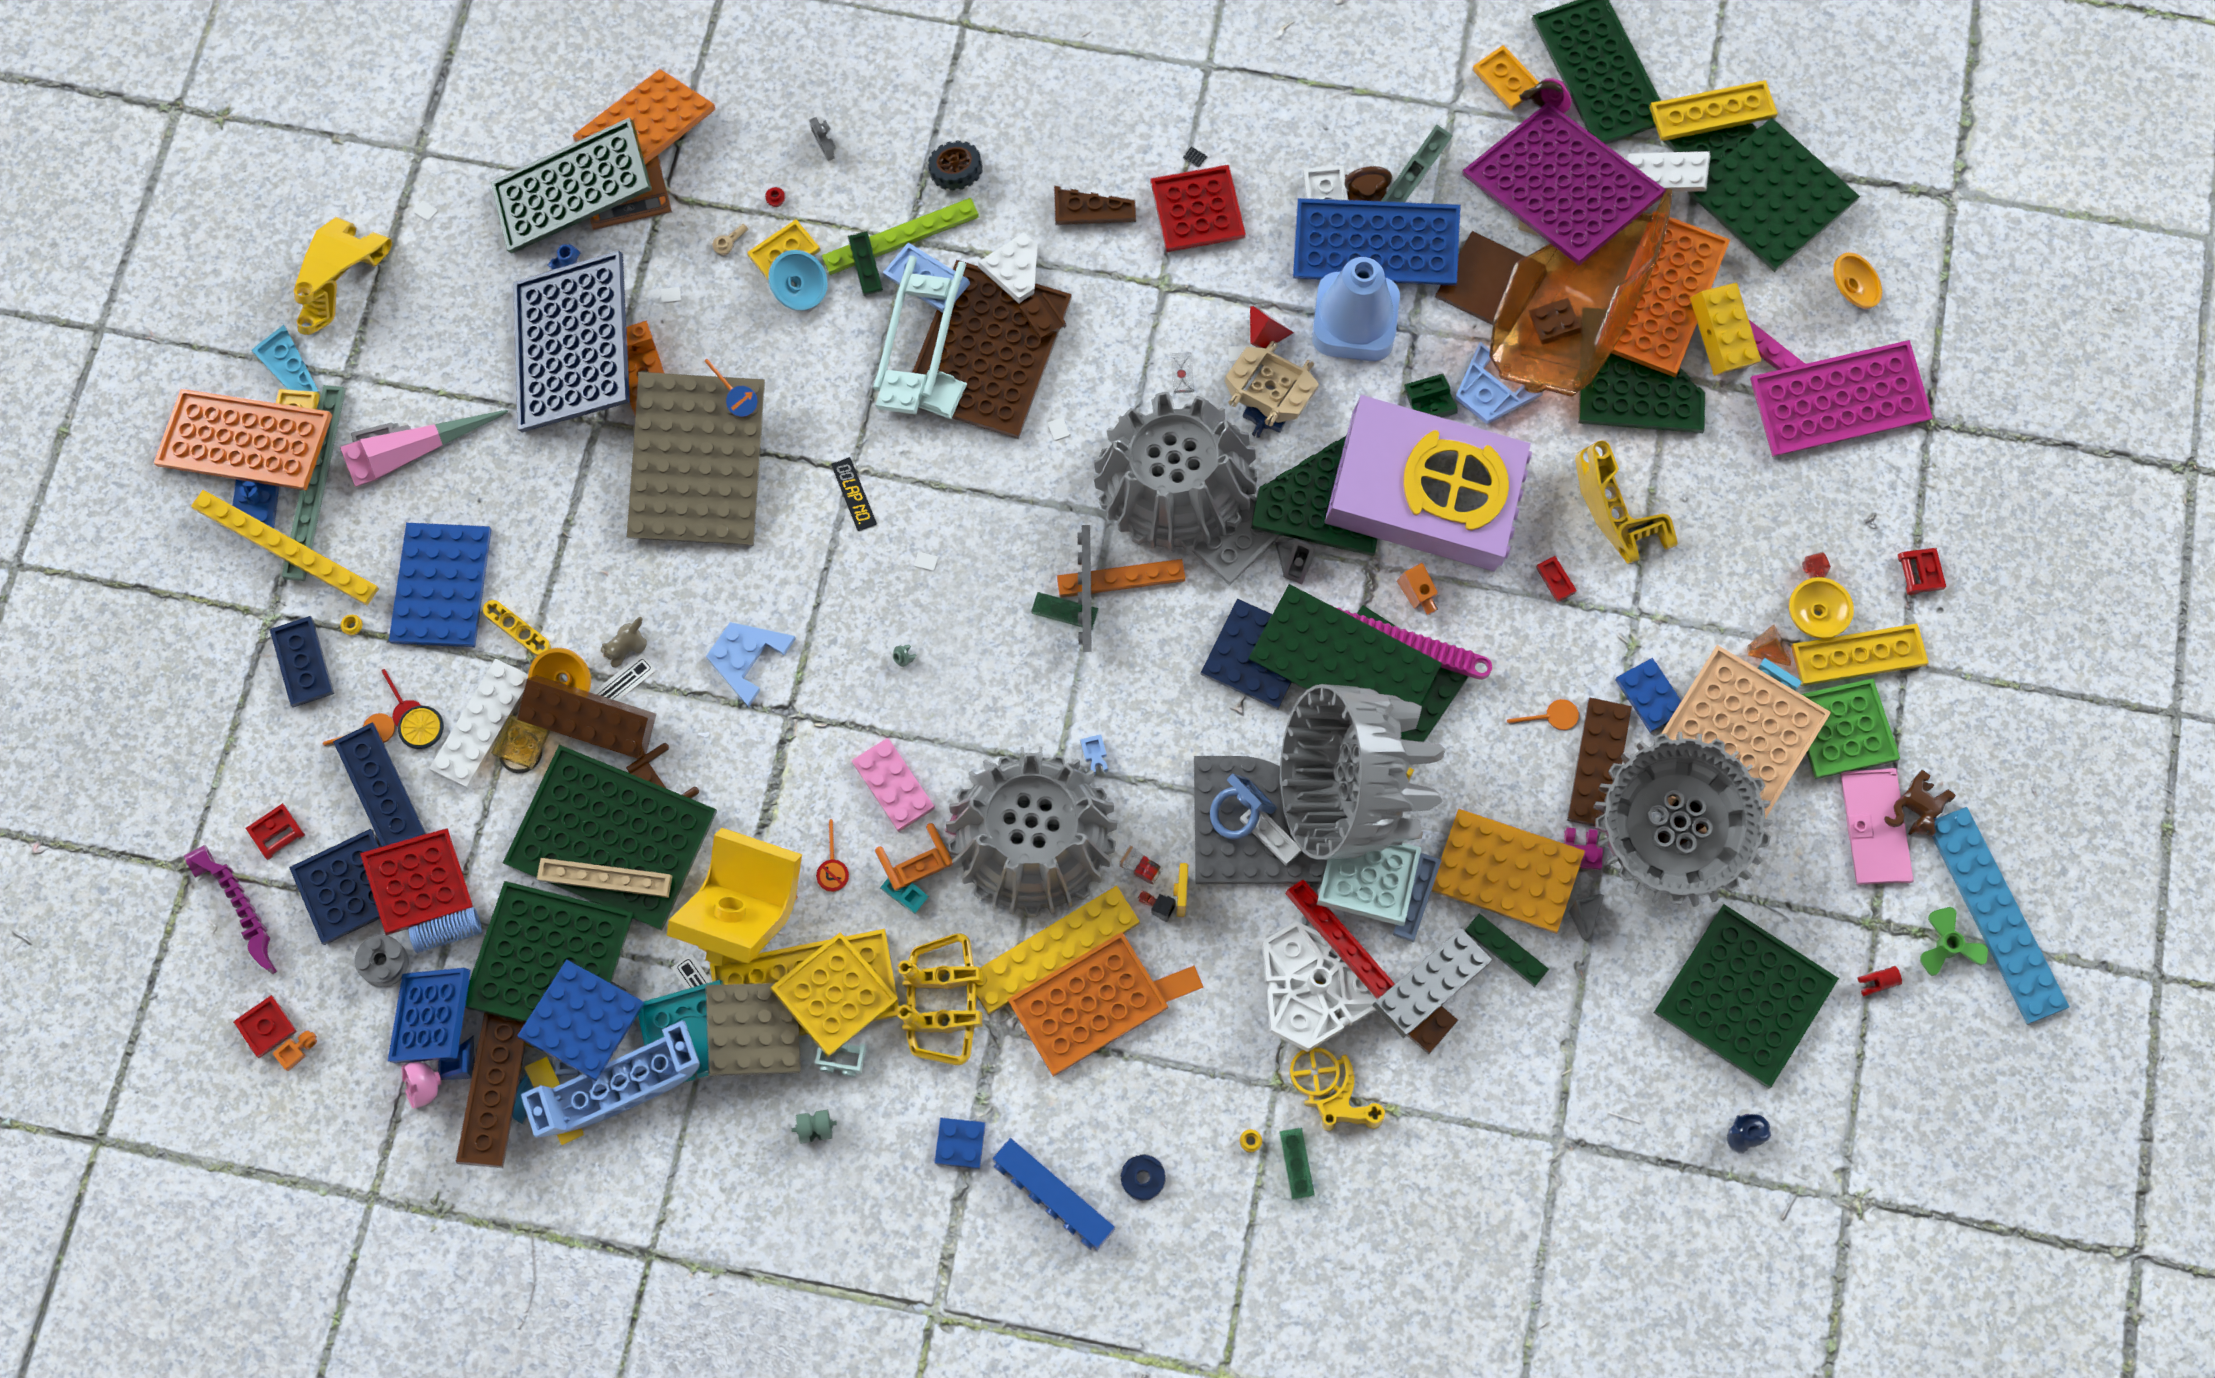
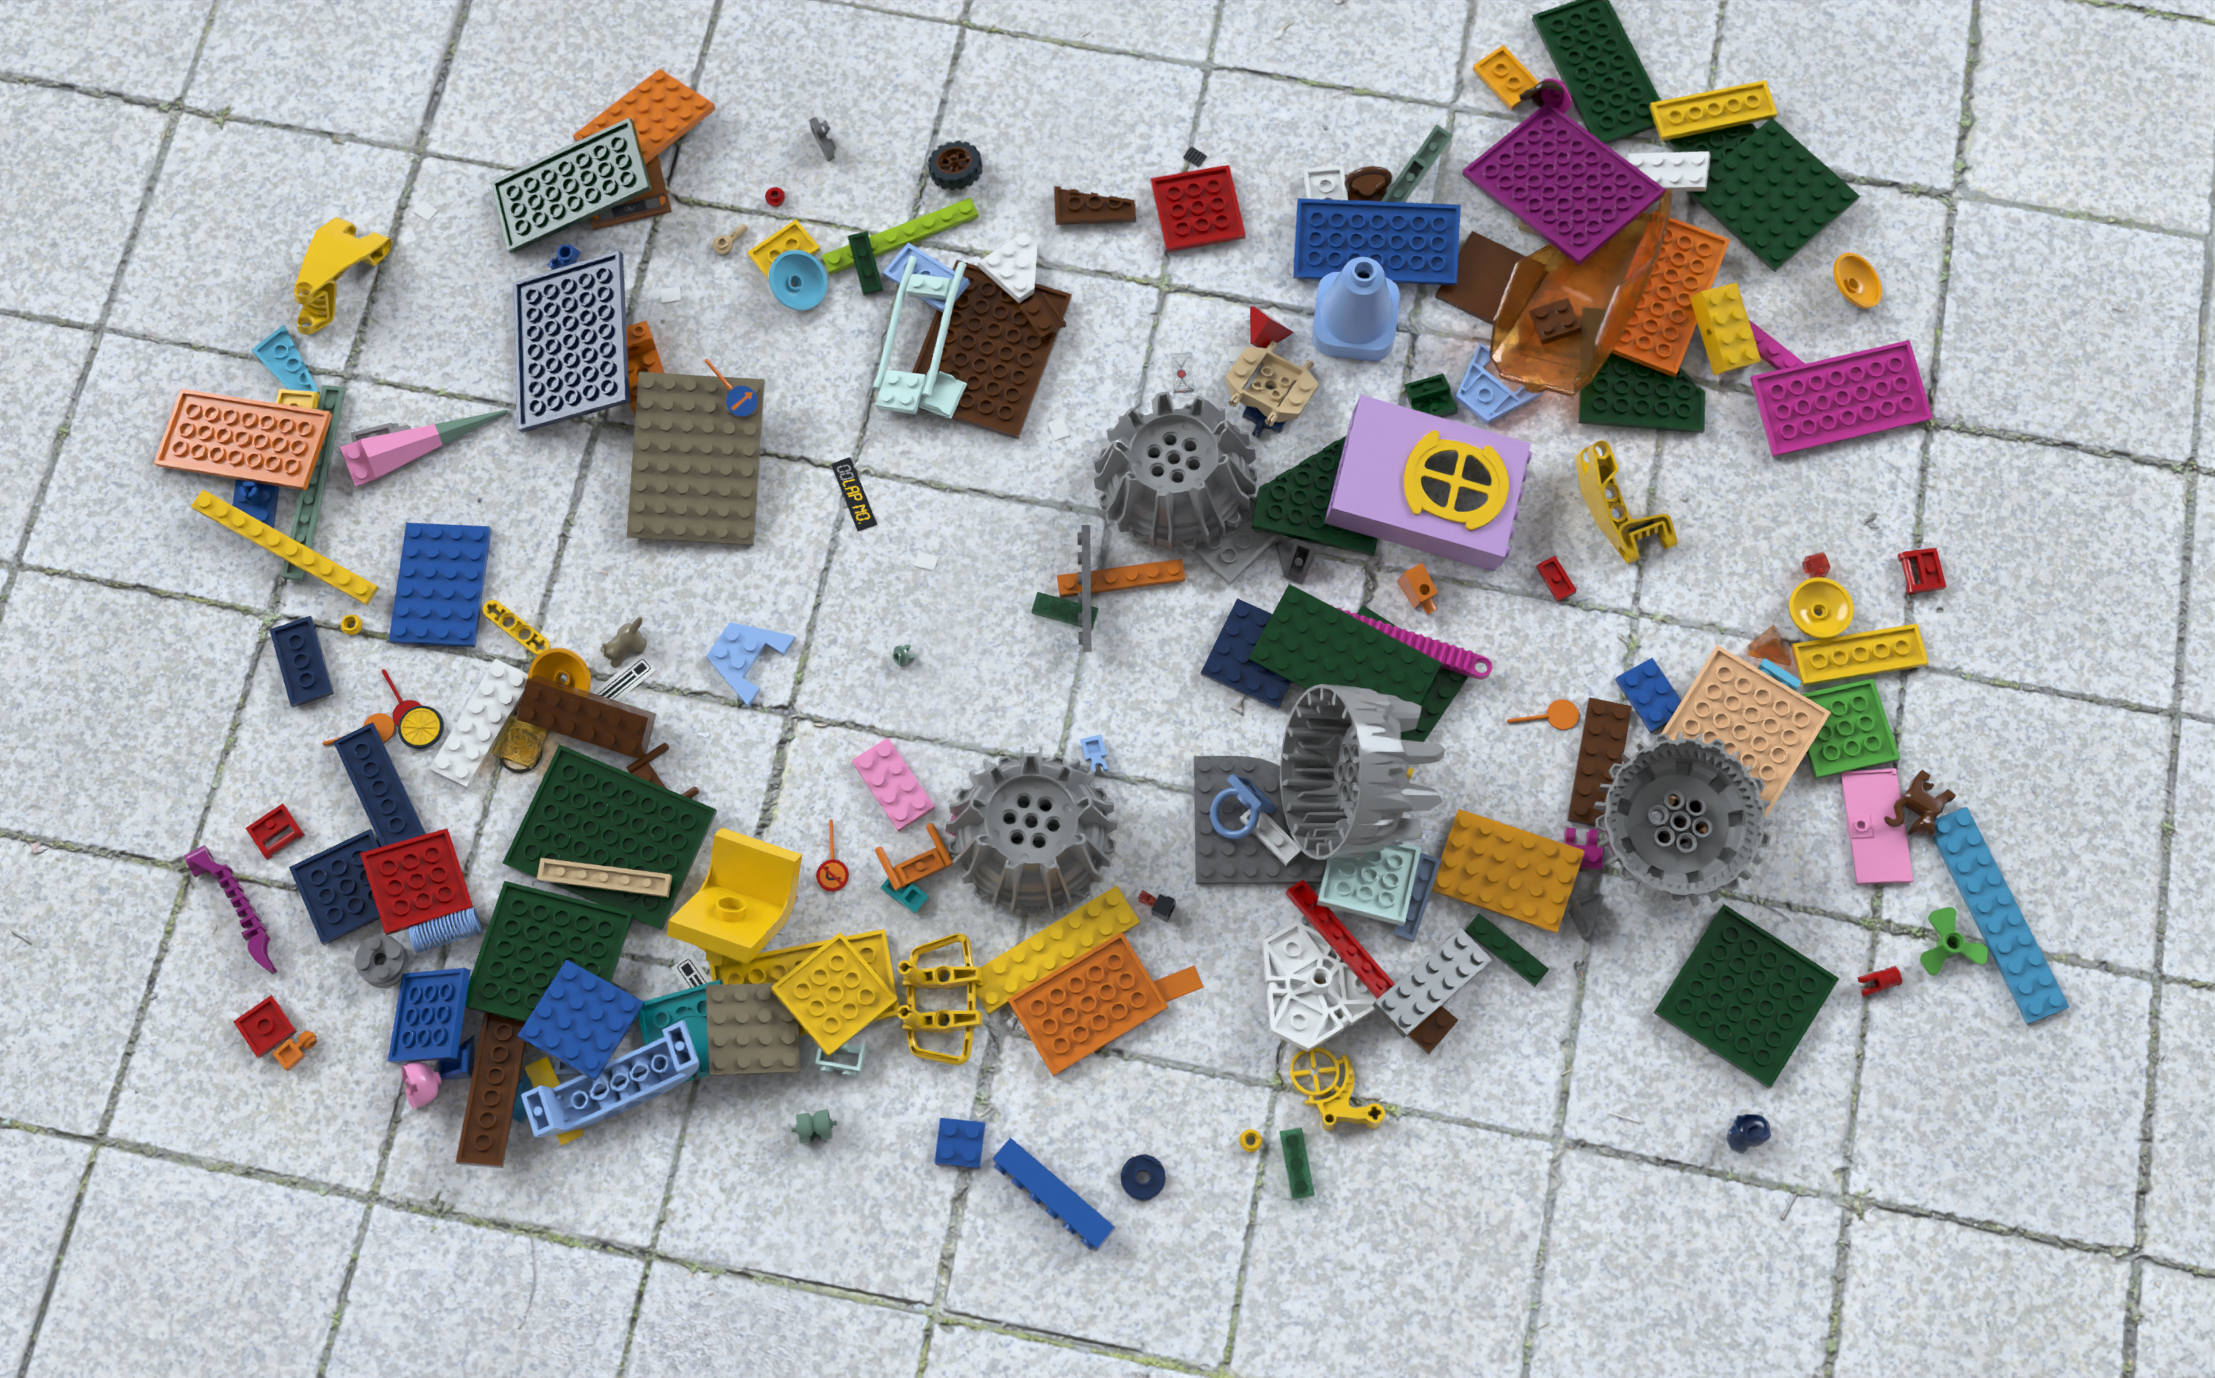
leg [1119,845,1163,884] -> none
yellow plate [1173,863,1188,917] -> none

